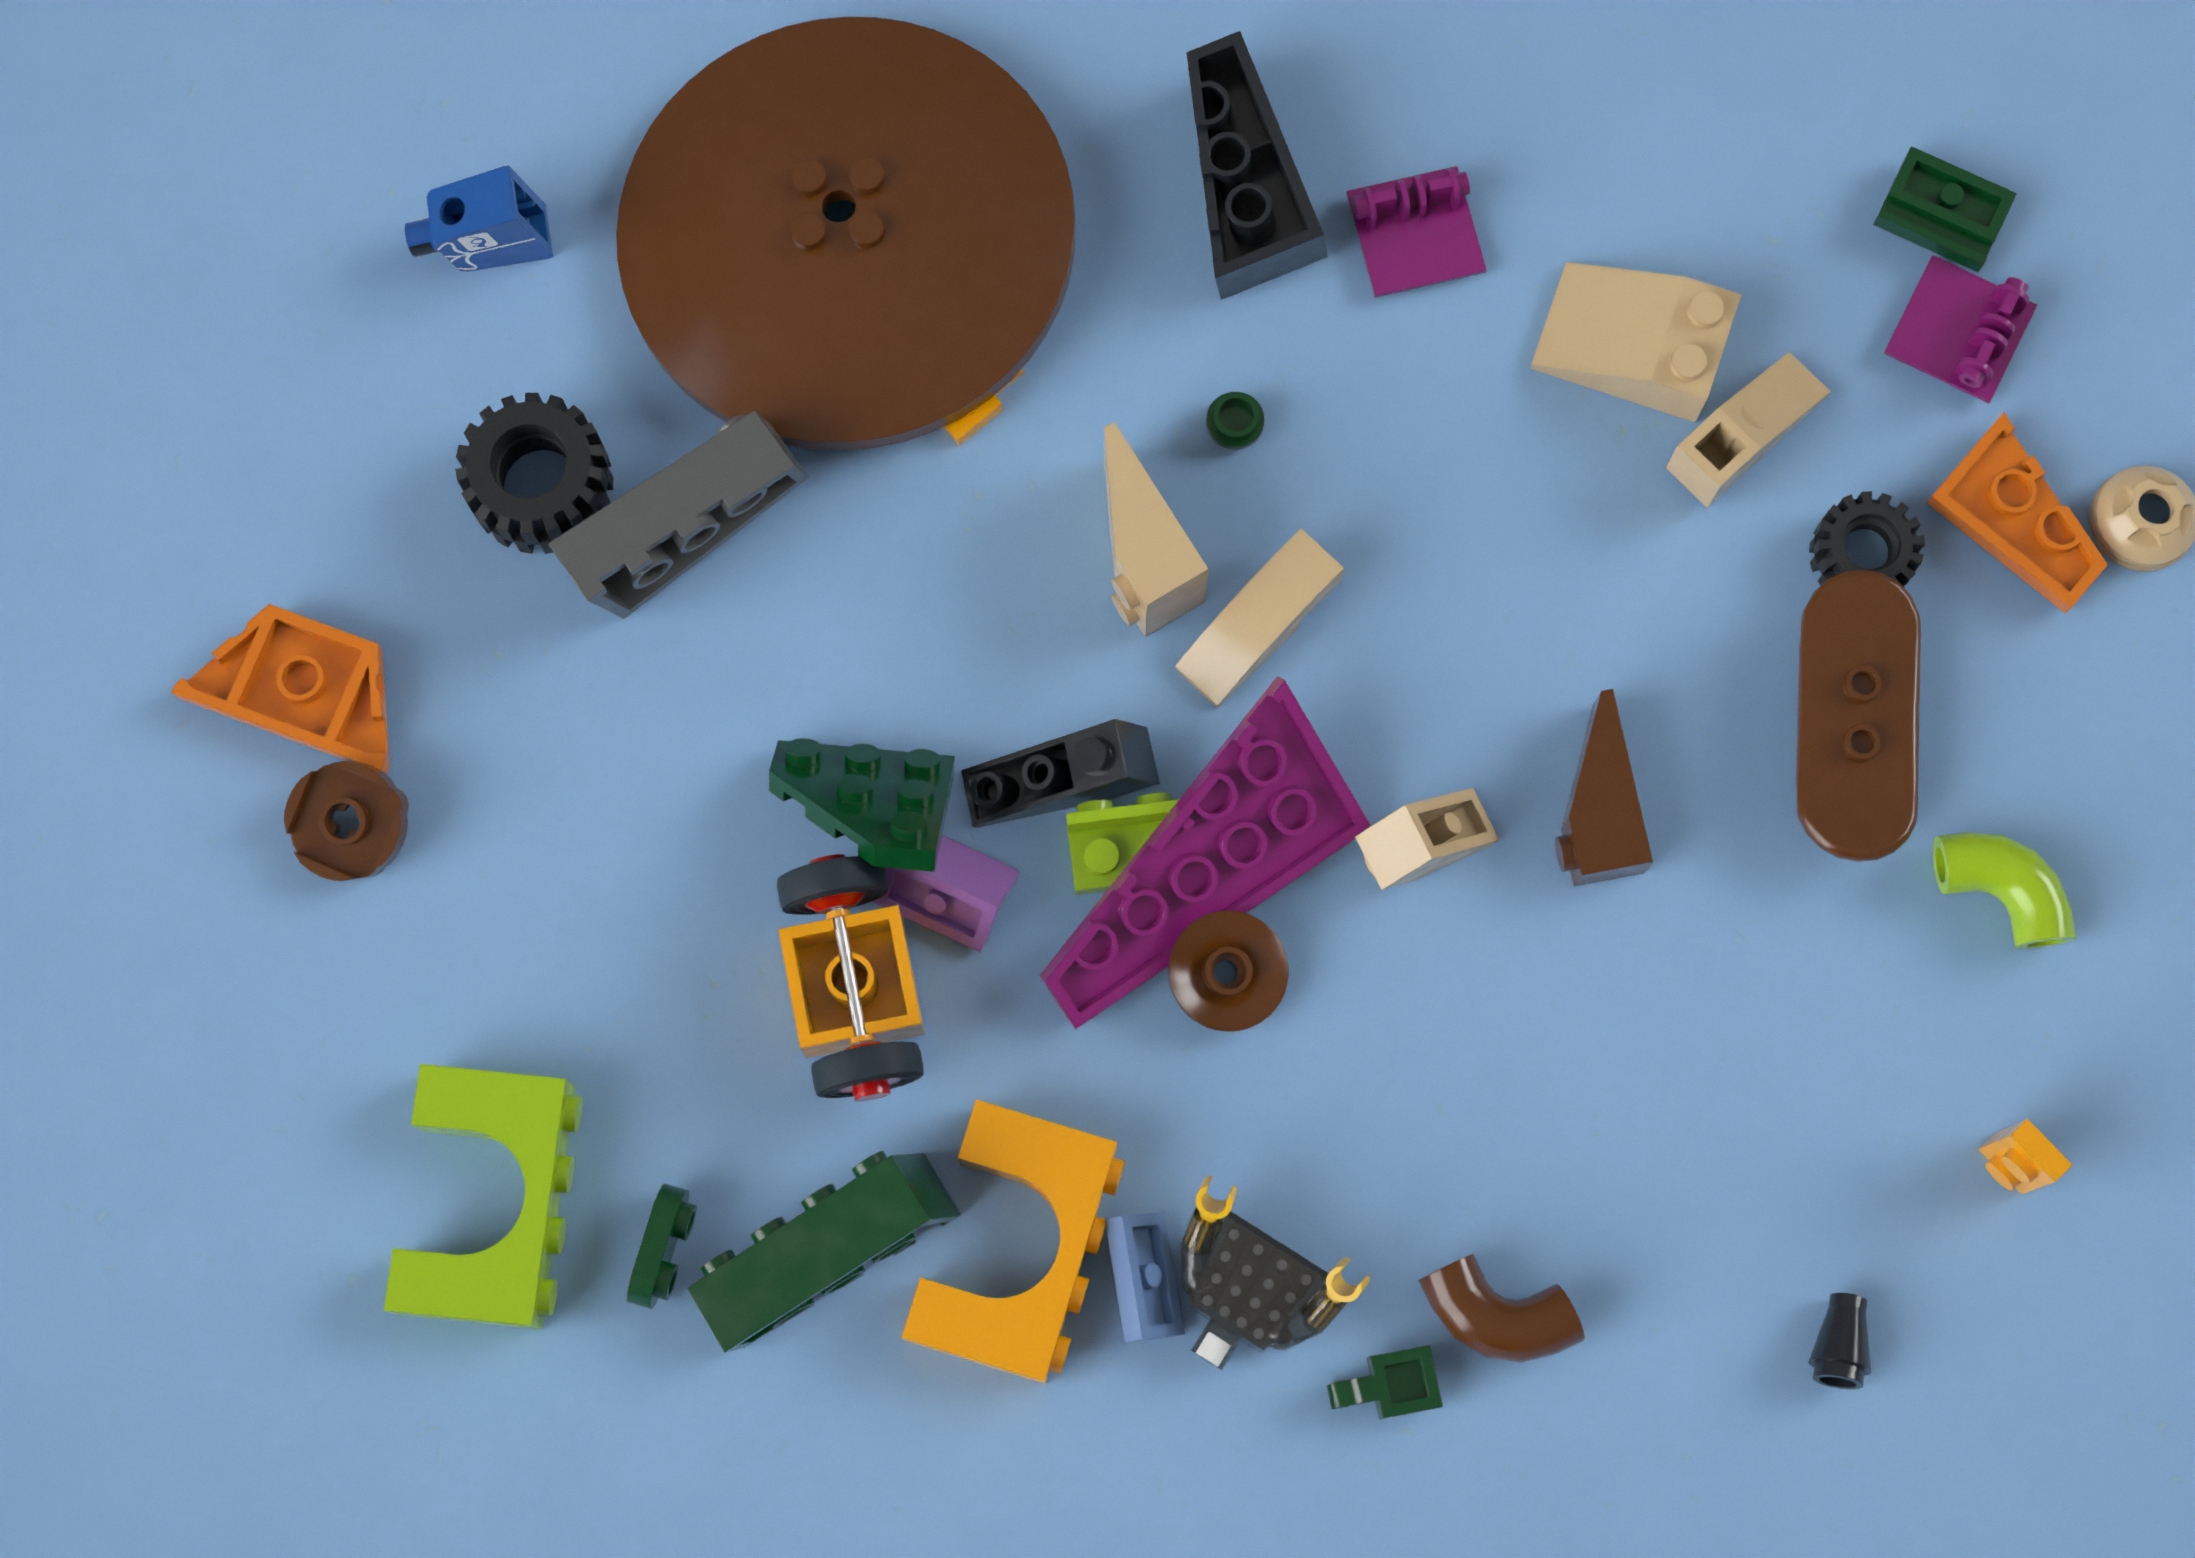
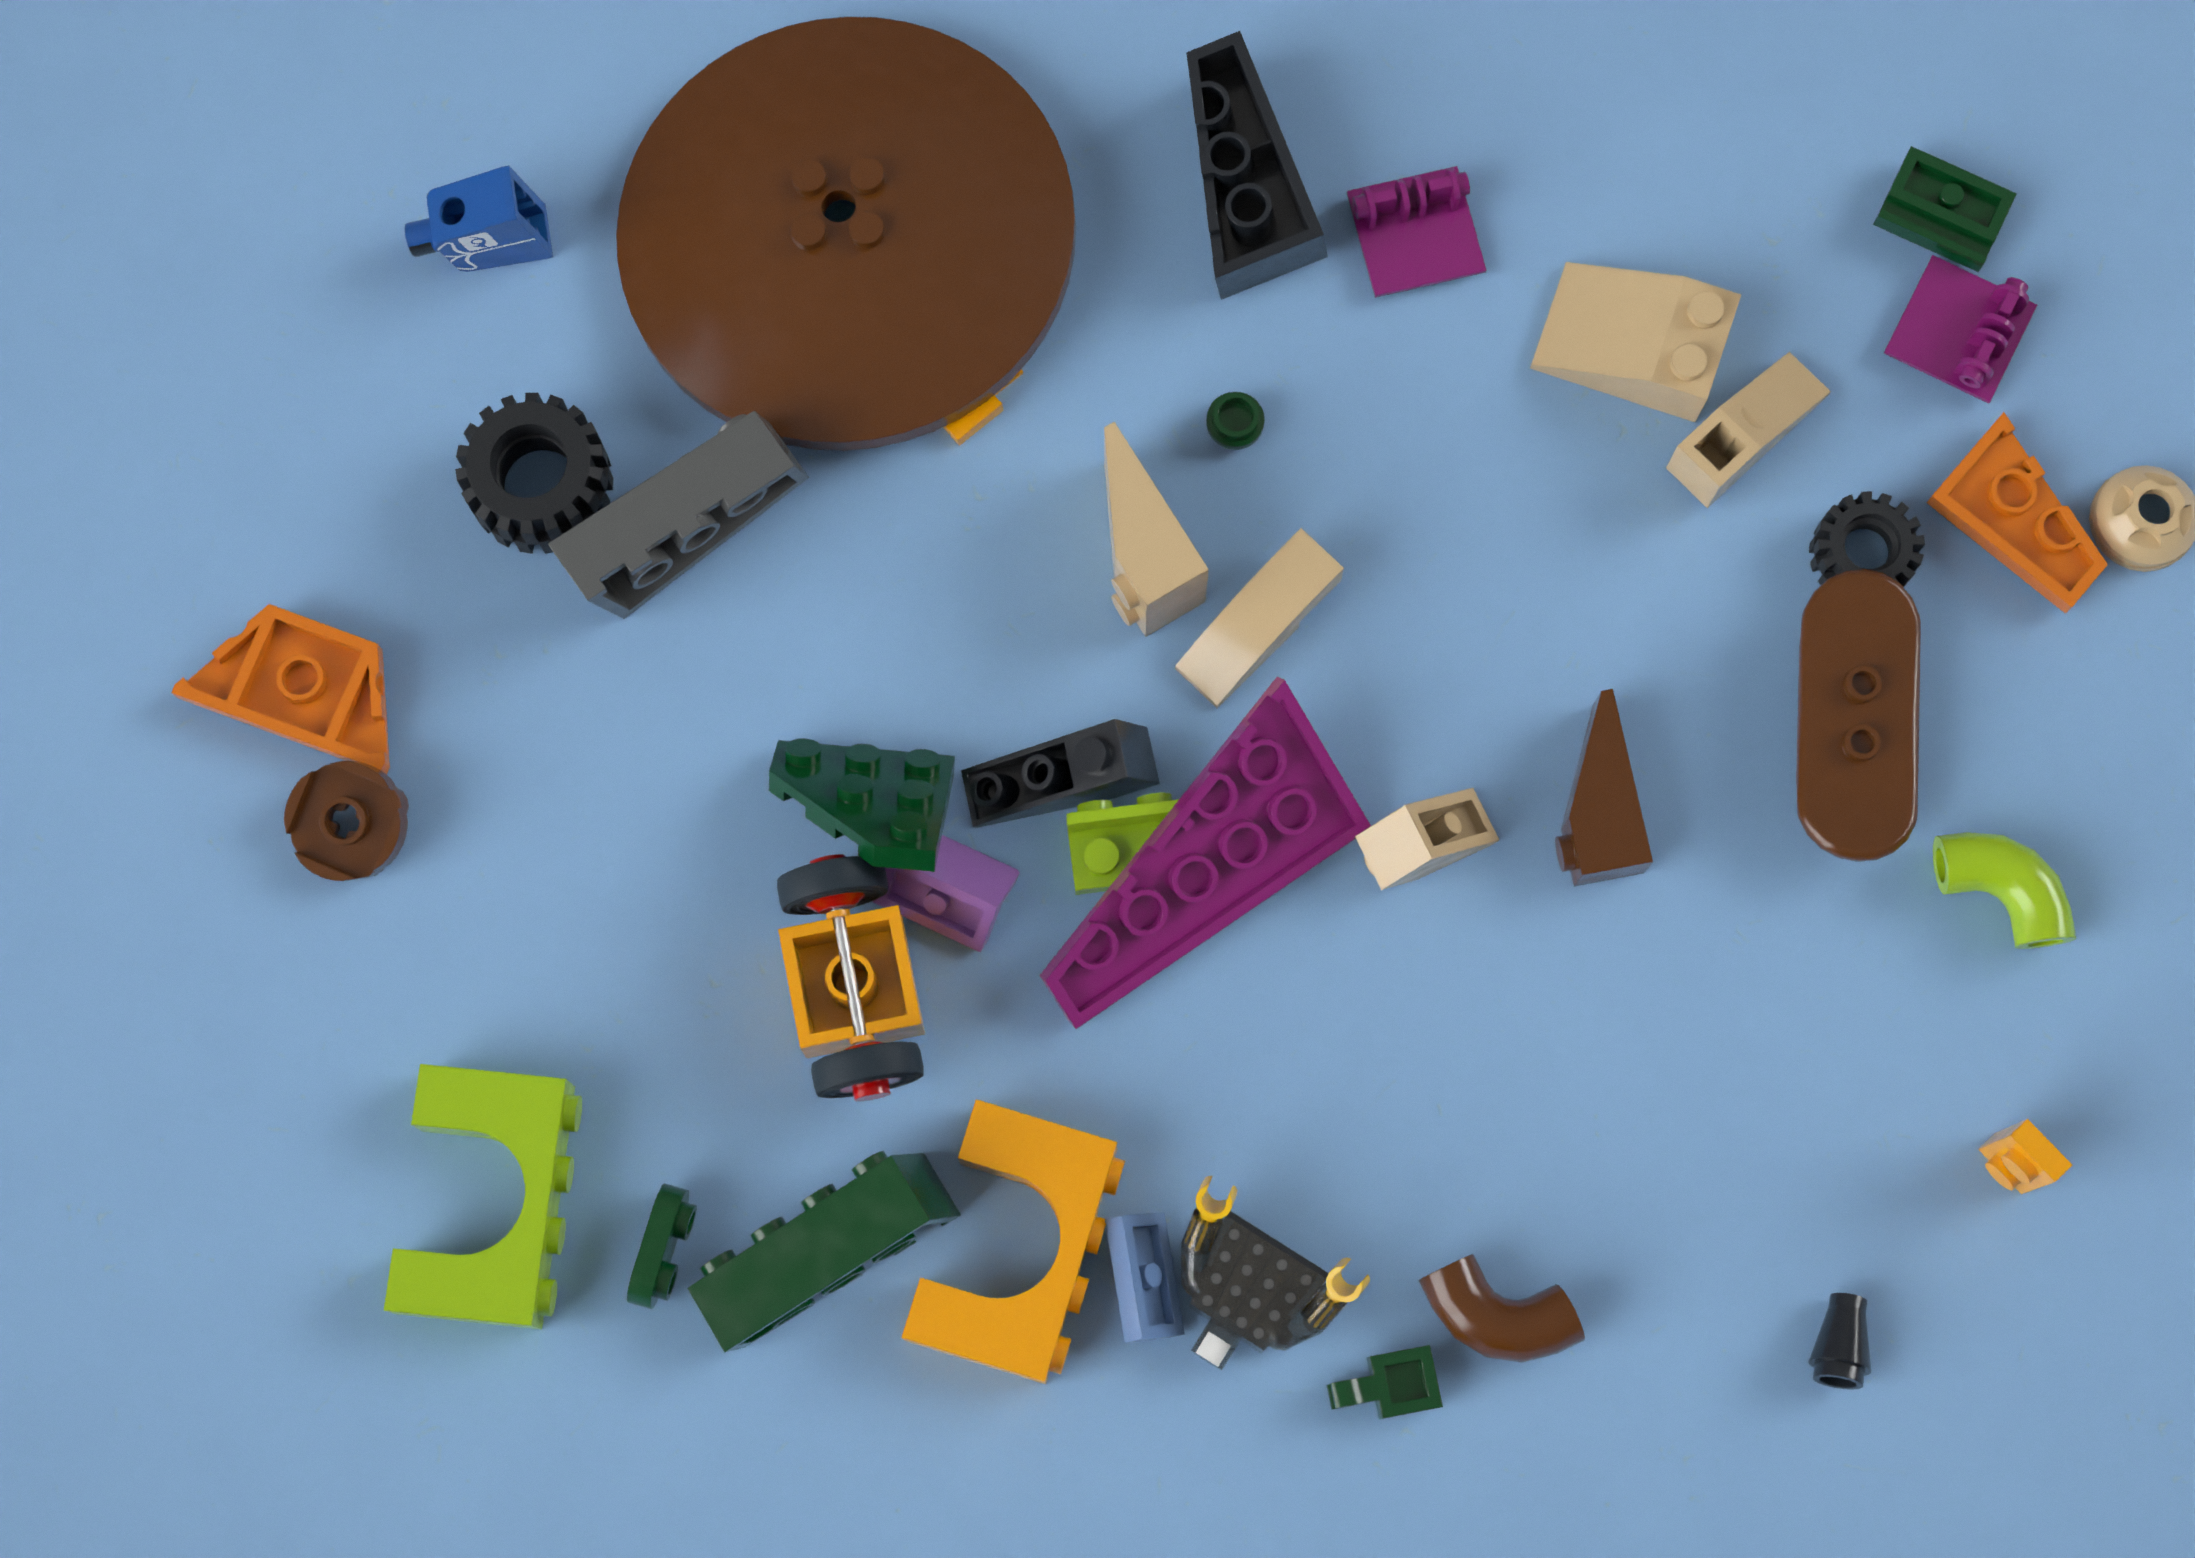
reddish brown dish [1168,910,1289,1032] -> none

